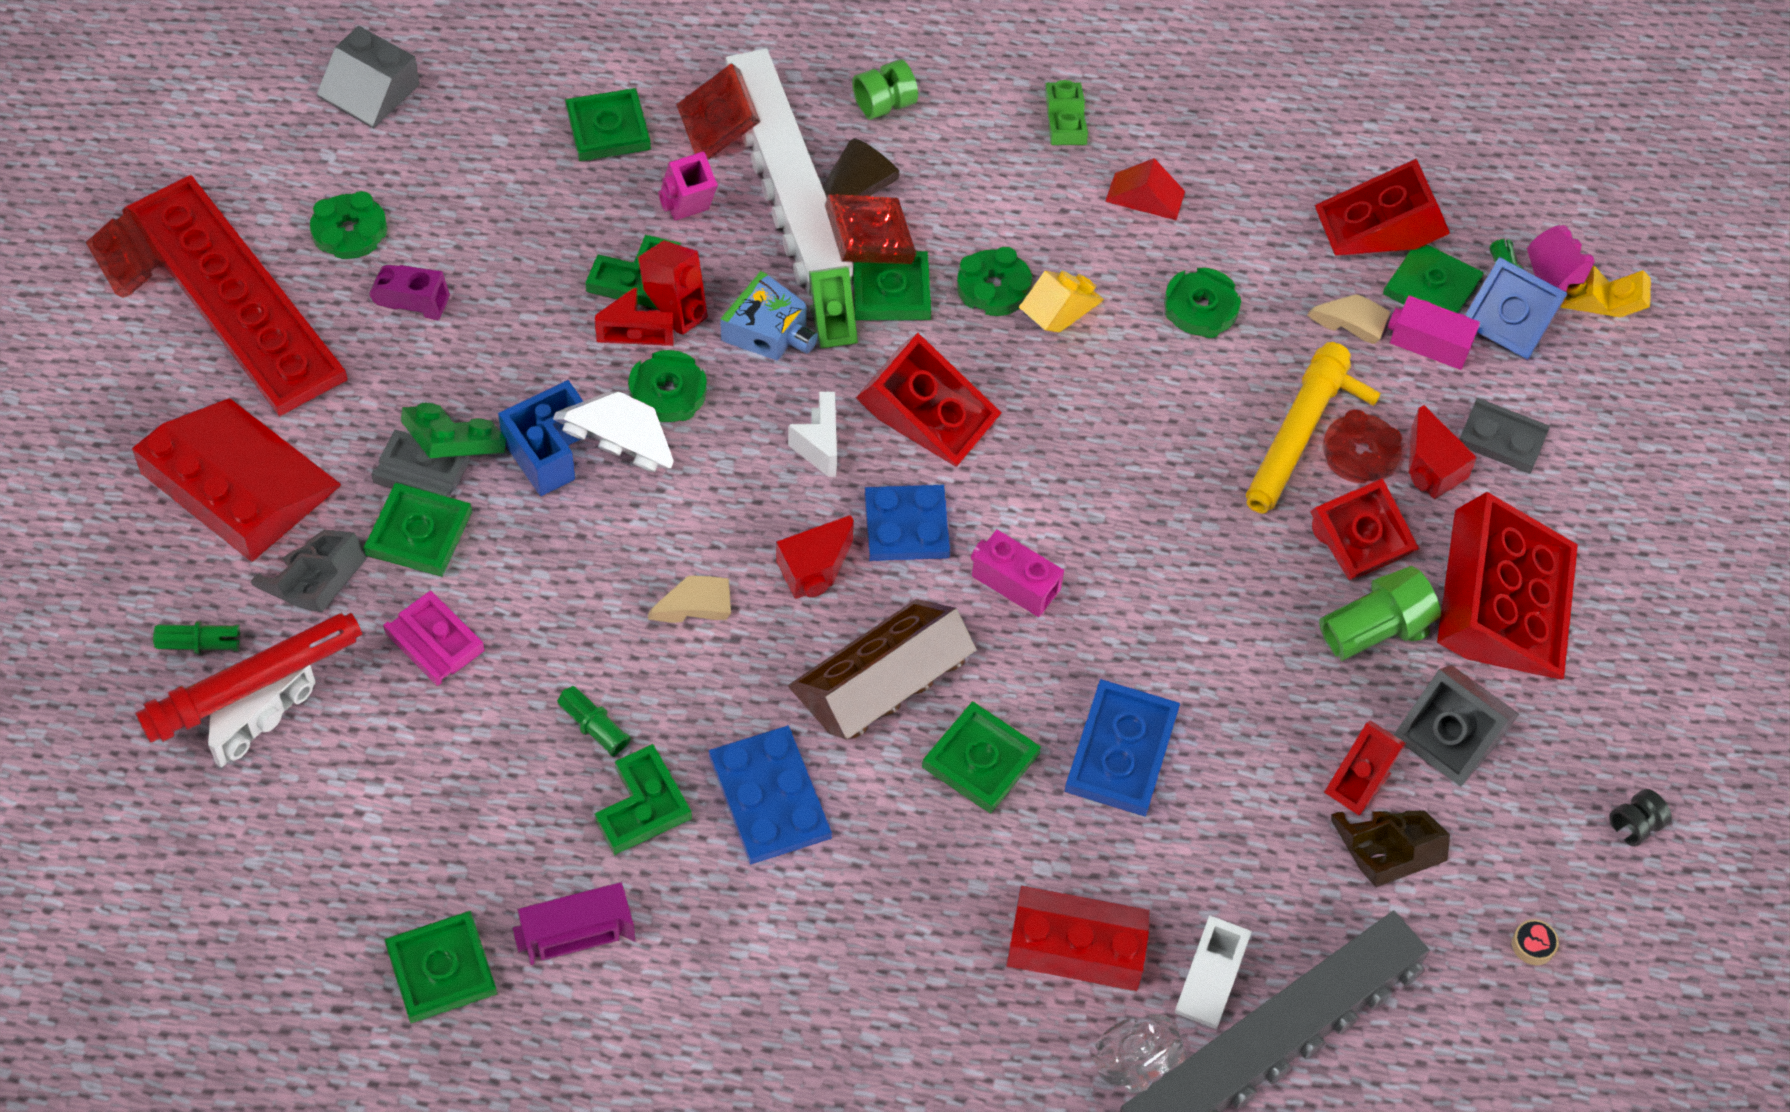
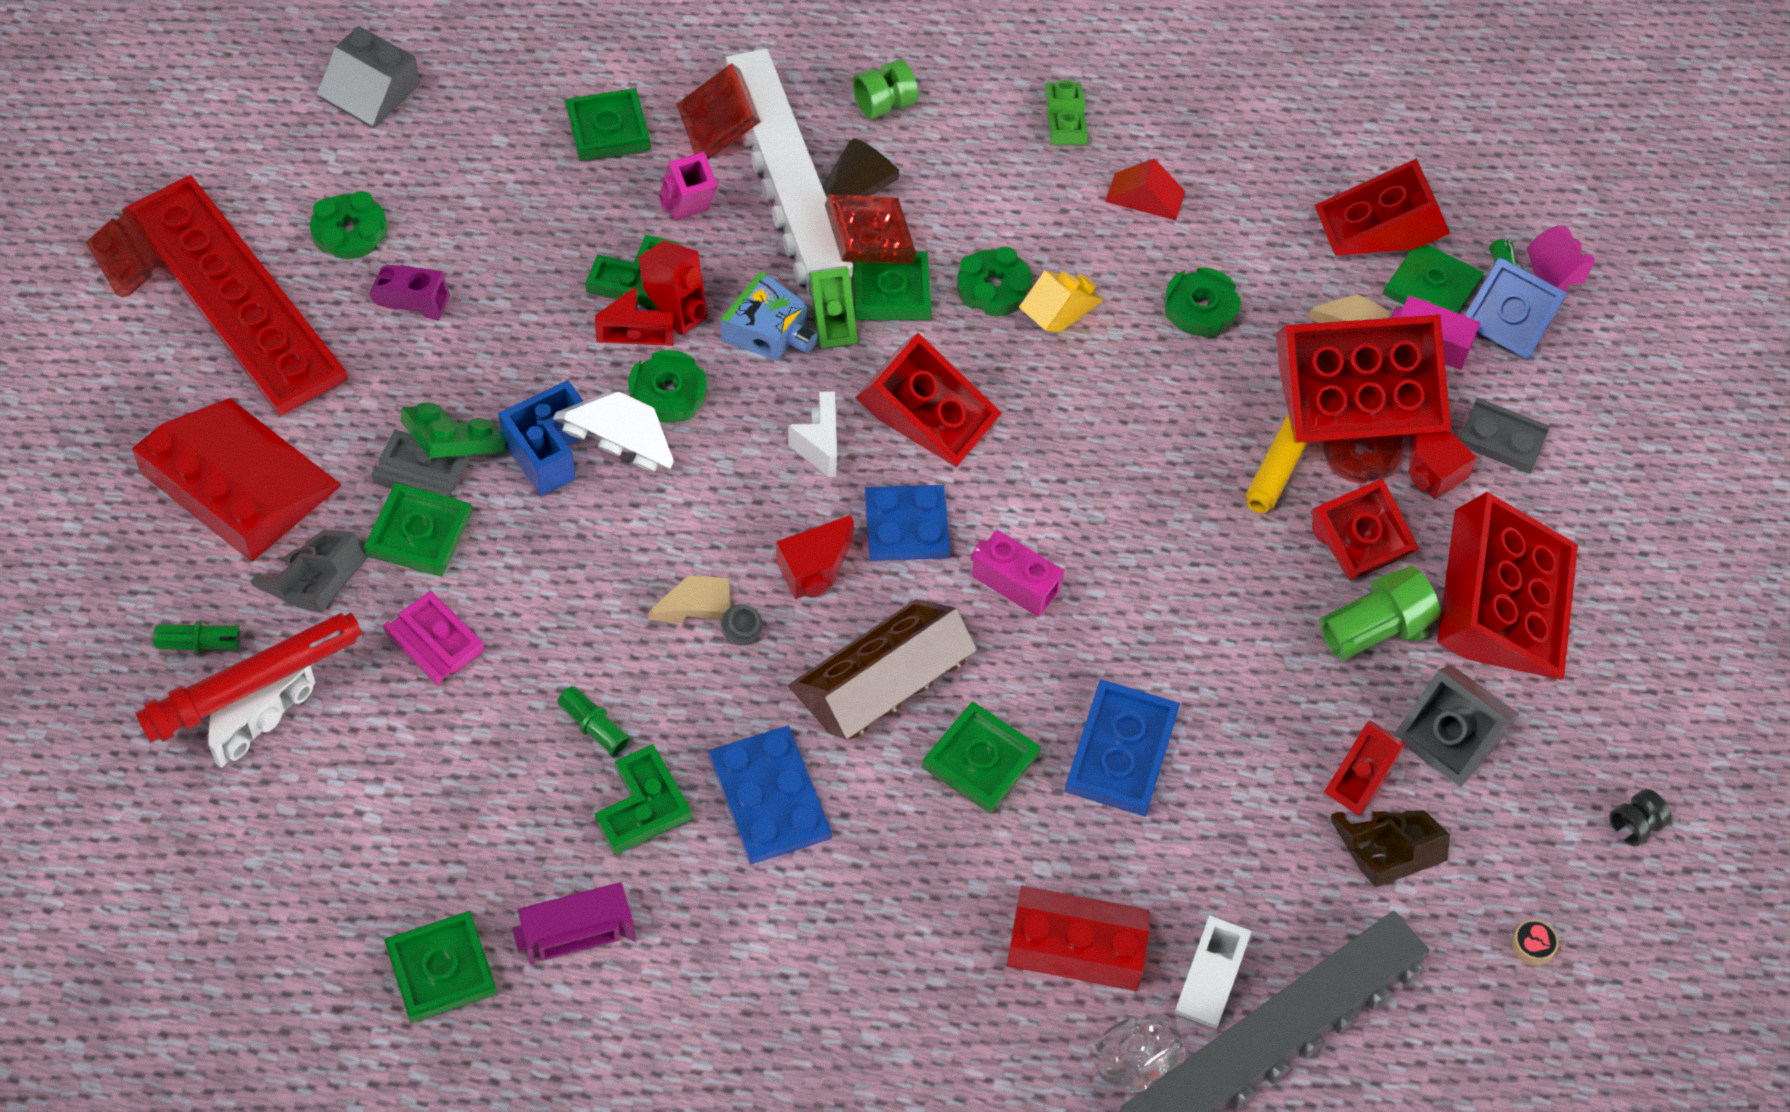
yellow slope [1560,266,1651,318] -> none
none -> dark grey plate [721,604,763,645]
none -> red slope [1276,314,1451,443]

